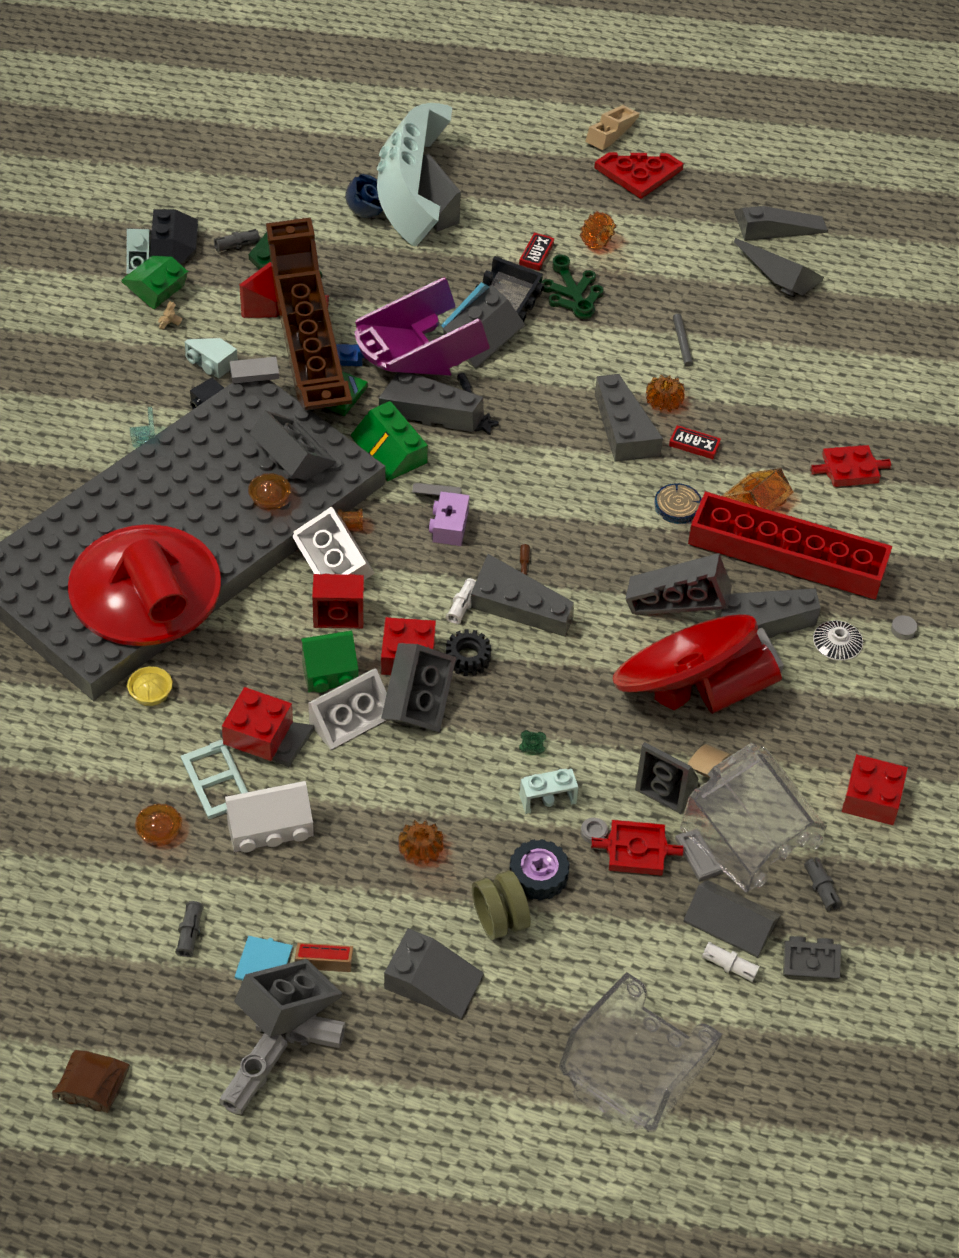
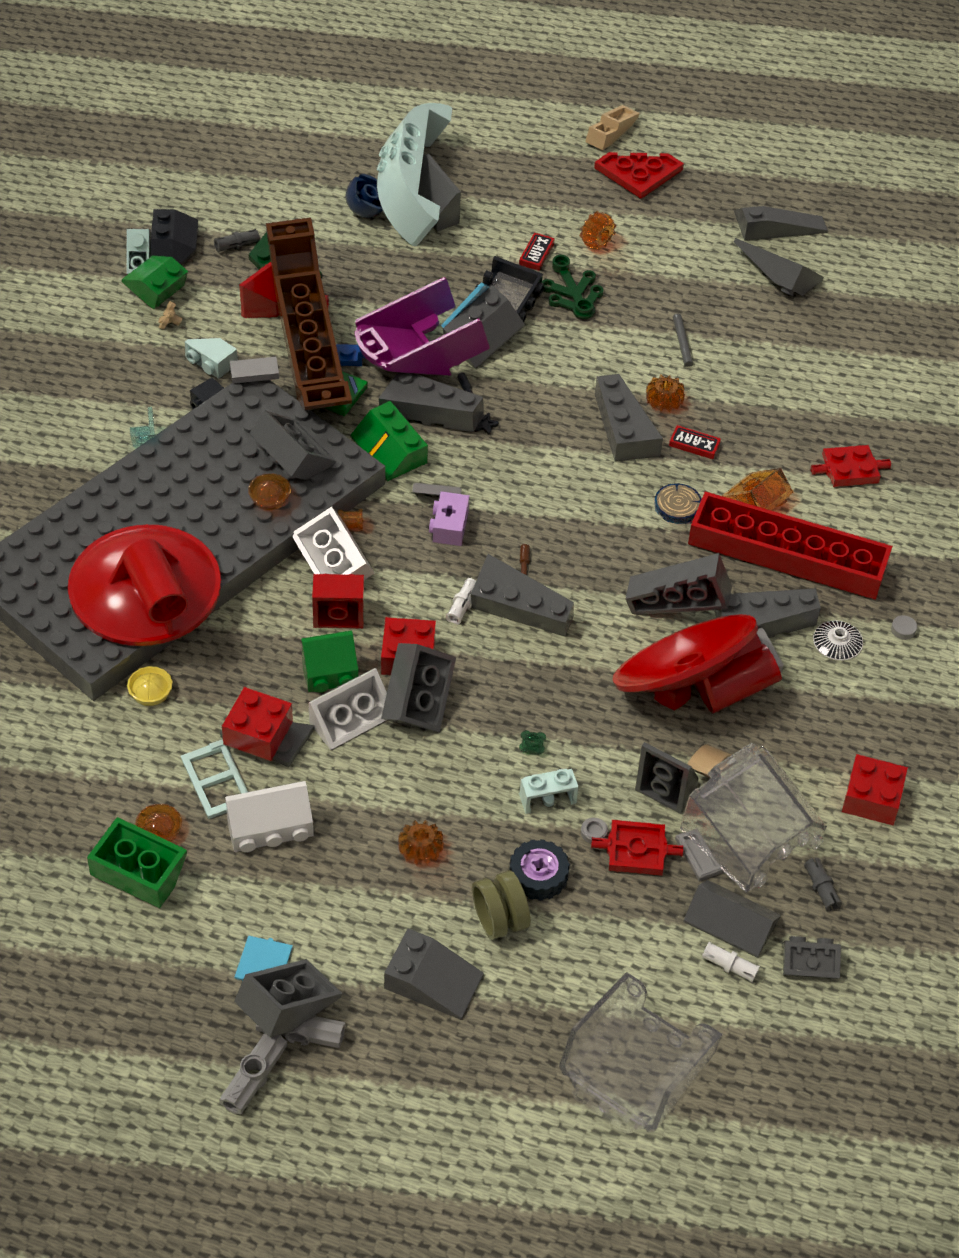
reddish brown slope [52,1050,130,1113] -> none
dark grey pin [175,901,204,958] -> none
slope [295,943,353,972] -> none
black tyre [446,629,491,677] -> none
none -> green slope [87,817,187,909]

